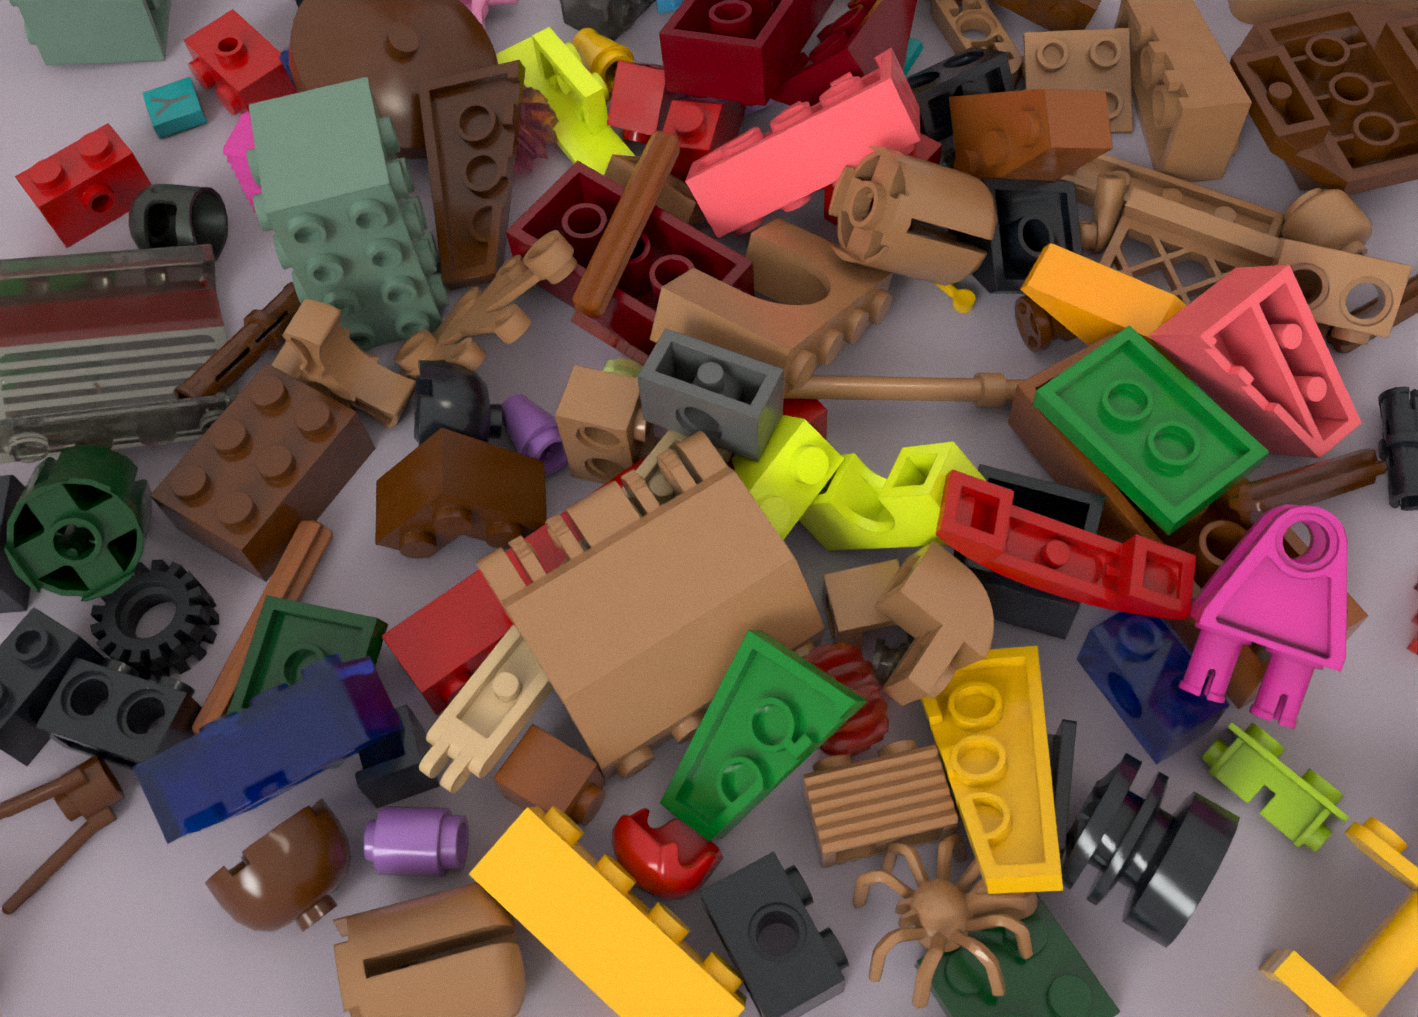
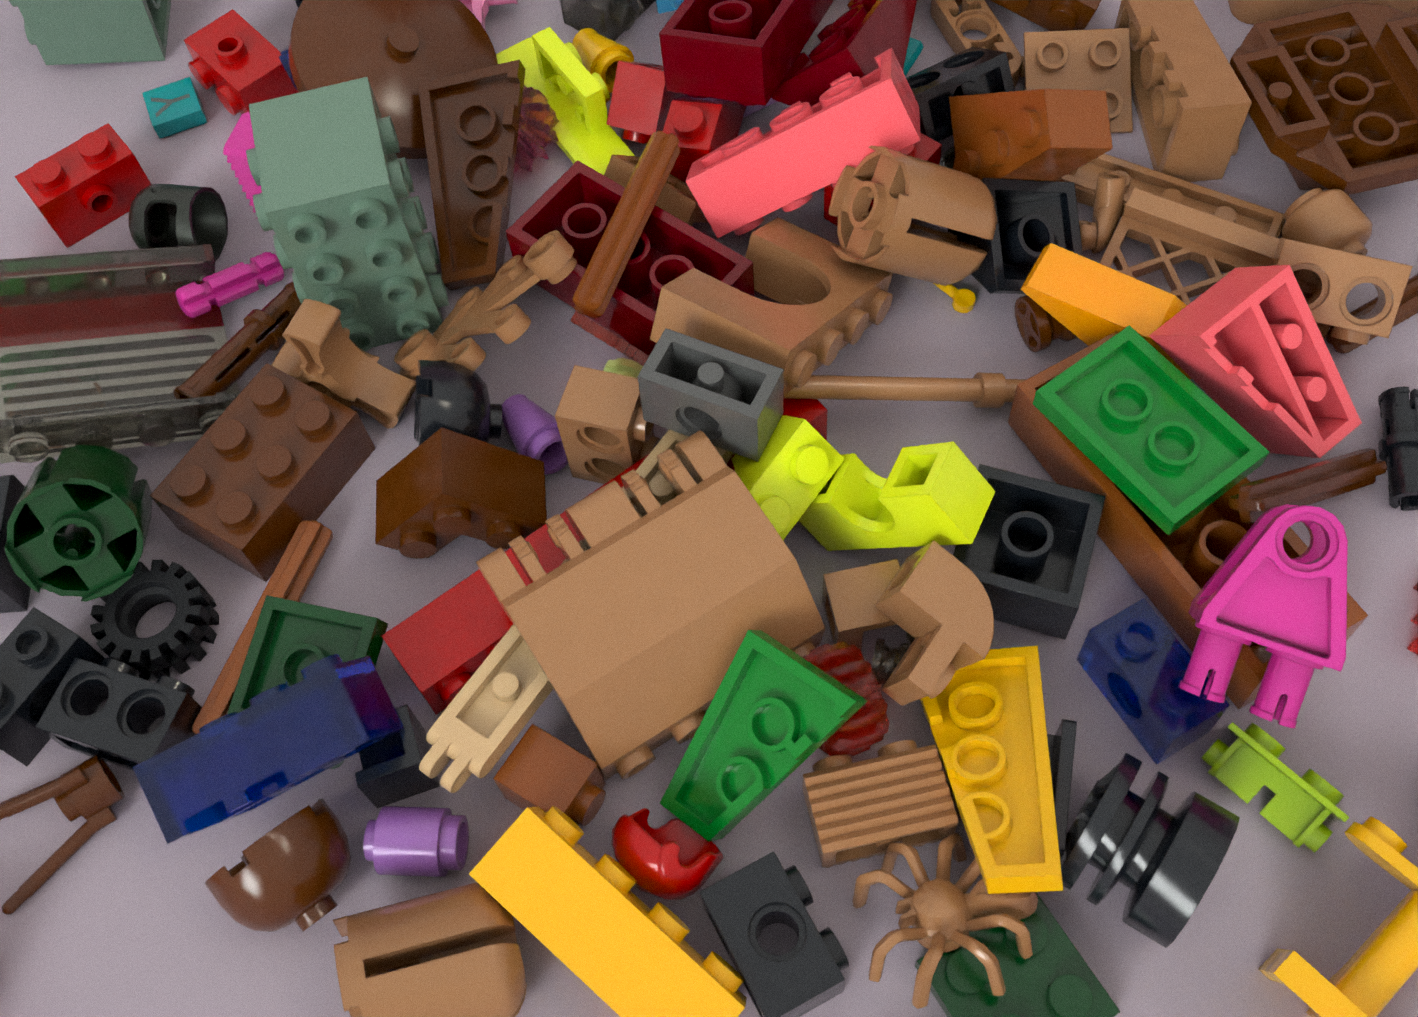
red slope [935,469,1196,620] -> none
none -> dark pink axle [175,252,285,318]

